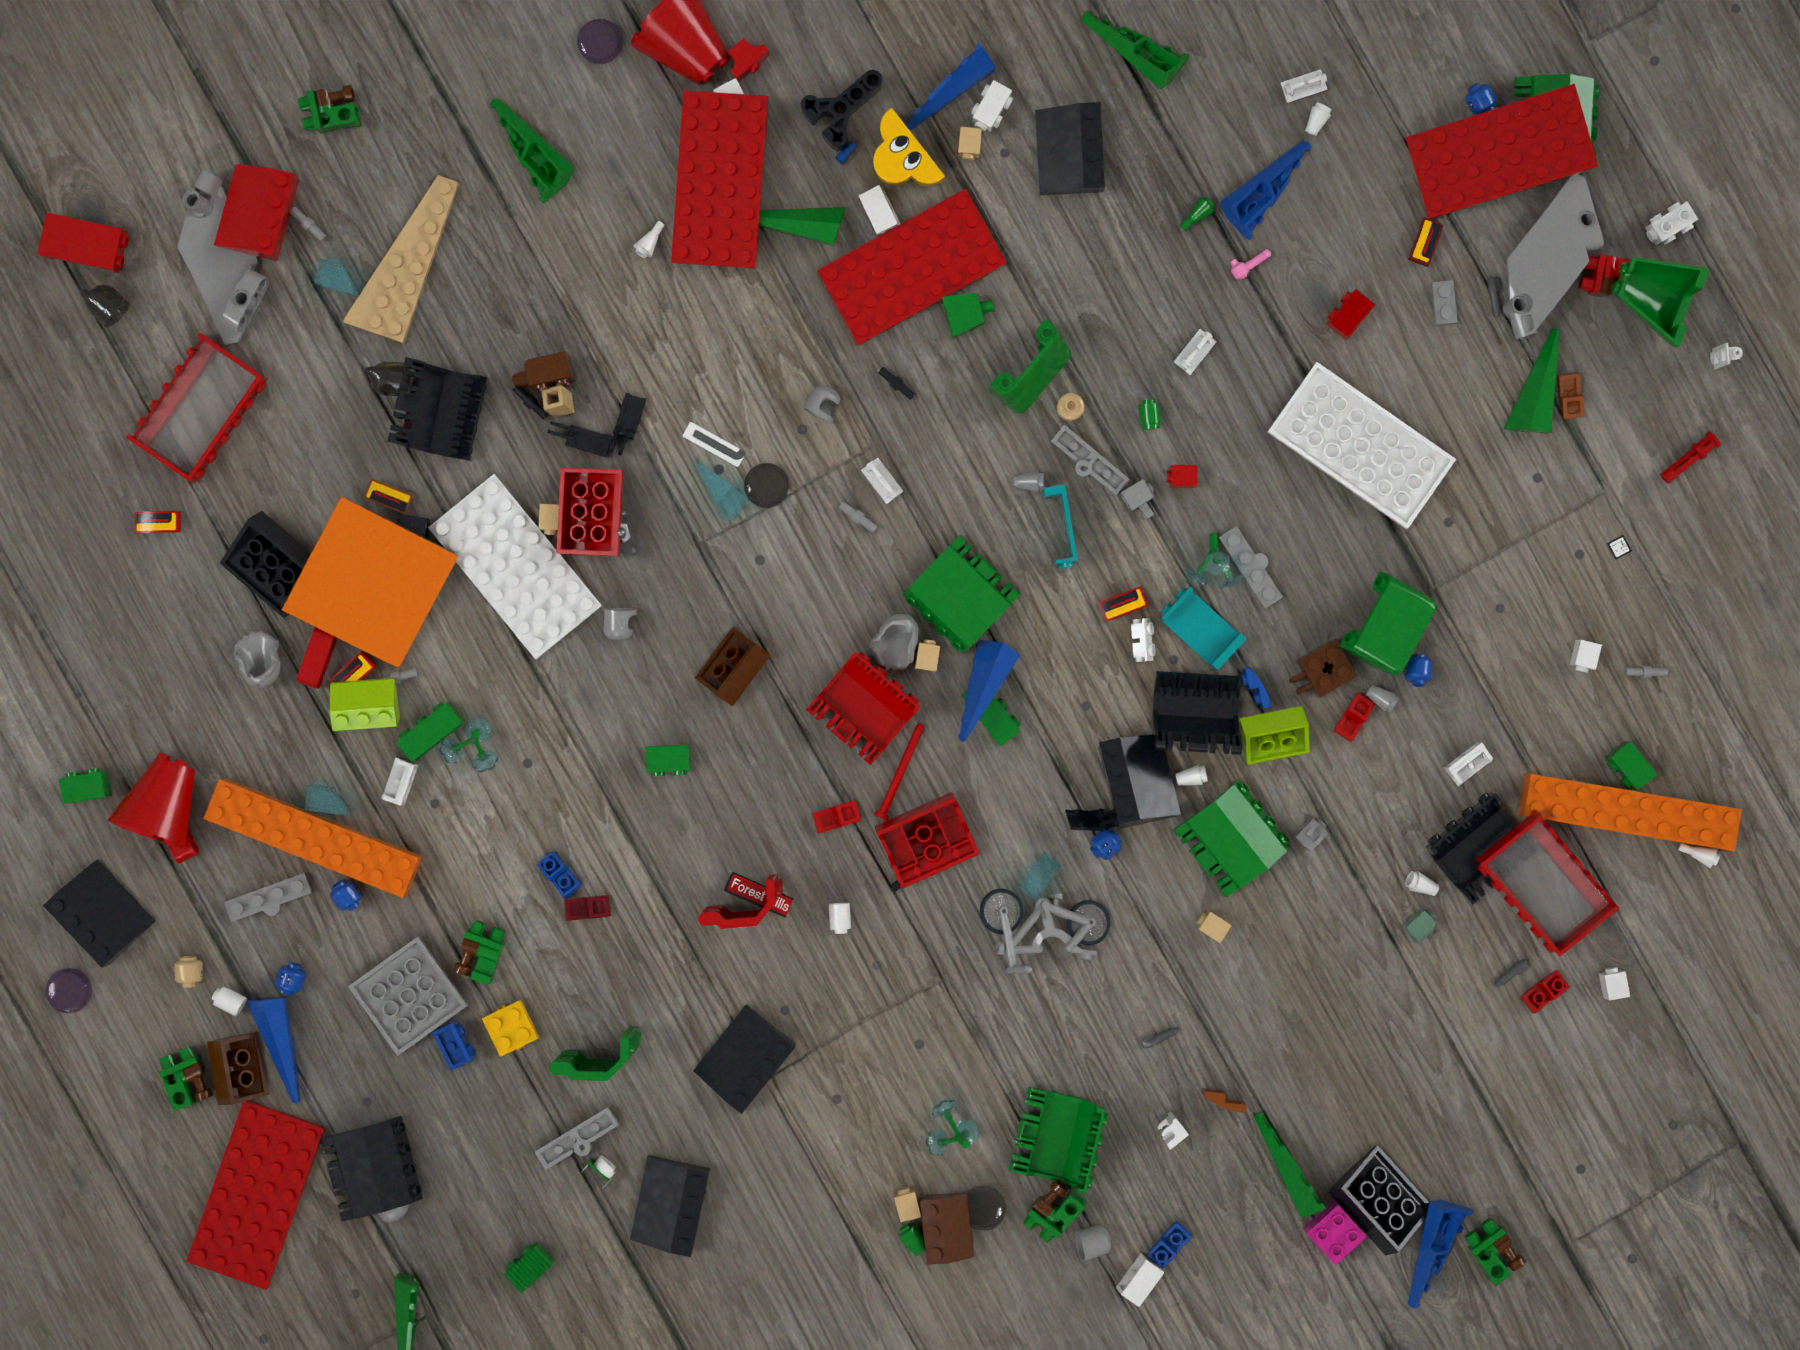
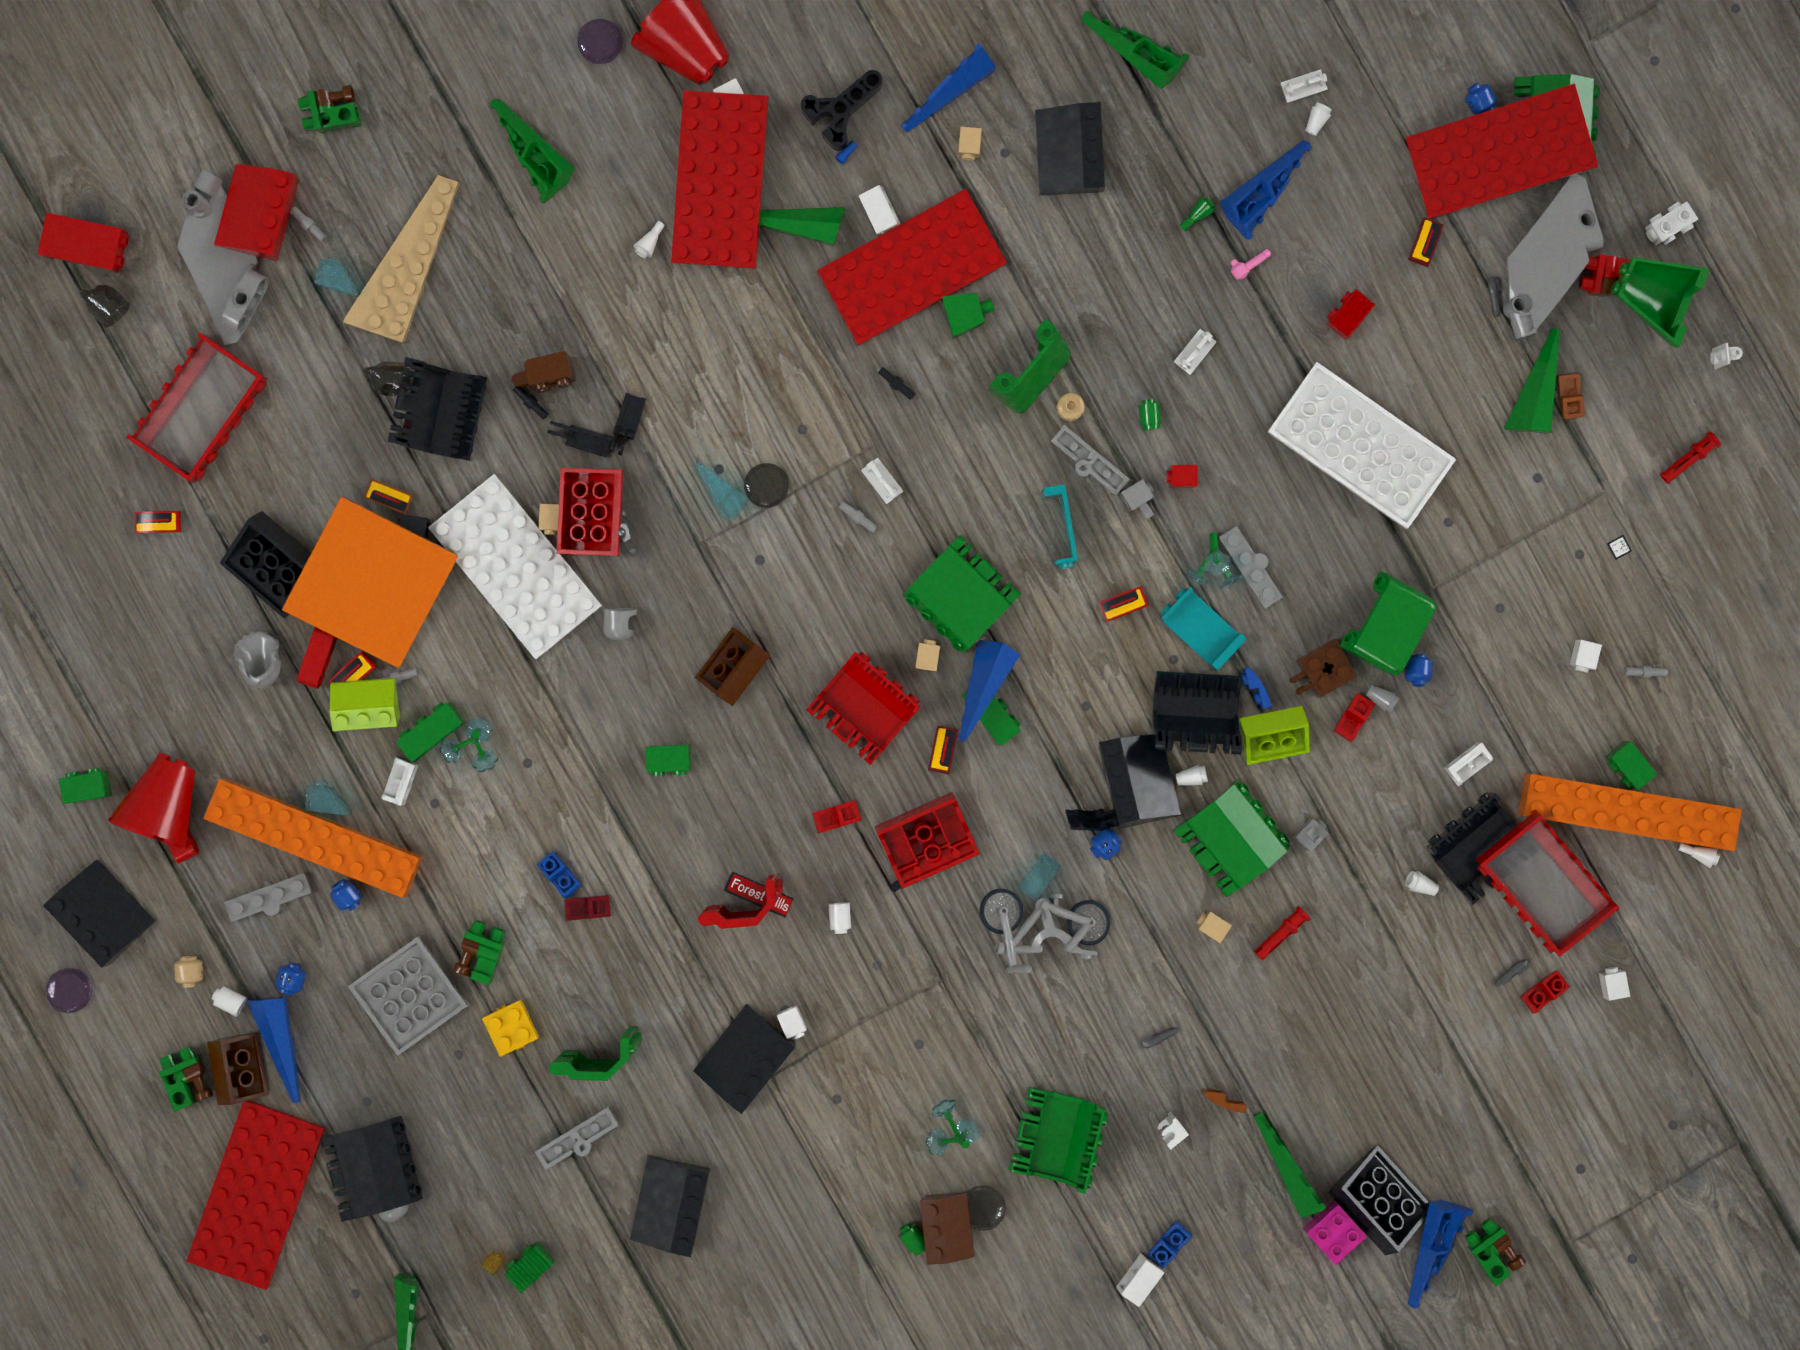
blue bracket [432,1020,476,1071] -> none
tan brick [542,385,574,418] -> none
white piece [582,1155,616,1189] -> none
sticker [683,422,746,467] -> none
red brick [728,38,770,82] -> none
light grey helmet [803,385,840,425] -> none
light grey piece [869,614,918,671] -> none
yellow brick [873,108,945,187] -> none
red bar [874,723,924,821] -> none
tan brick [894,1187,921,1222] -> none
white brick [971,80,1013,132] -> none
light grey cone [1014,471,1045,492] -> none
green hips [1024,1179,1086,1243] -> none
light grey helmet [1075,1225,1111,1262] -> none
white hinge [1131,618,1156,662] -> none
sand green window [1402,909,1437,943] -> none
light grey plate [1431,280,1458,326] -> none
none -> clear yellow hose [481,1251,505,1275]
none -> white brick [776,1004,807,1040]
none -> slope [928,726,958,775]
none -> red pin [1254,906,1311,961]

